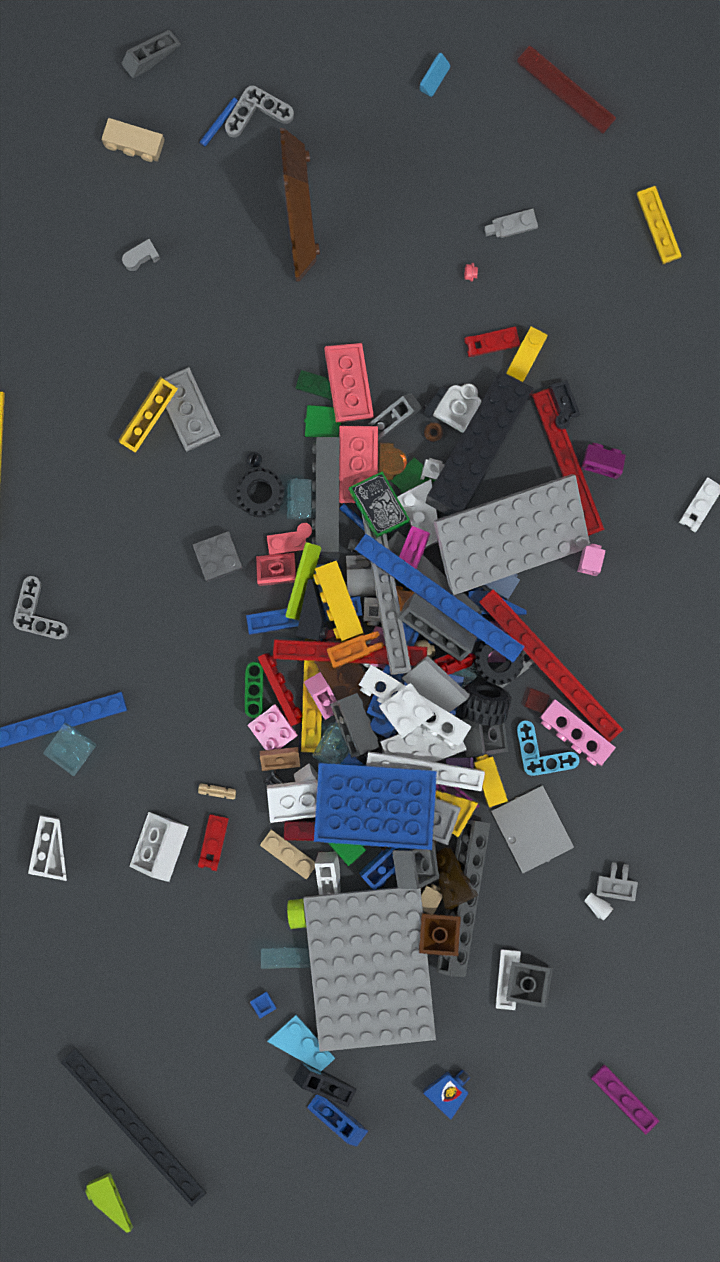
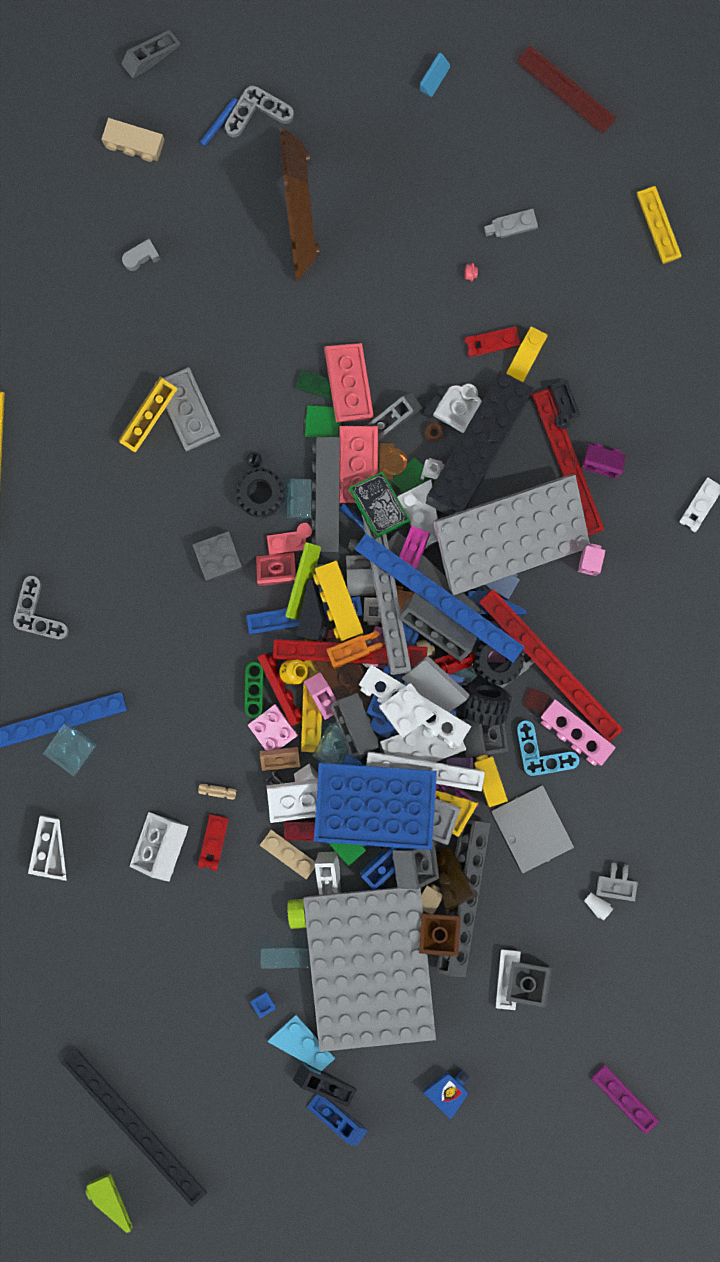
none -> yellow head [279,659,308,684]

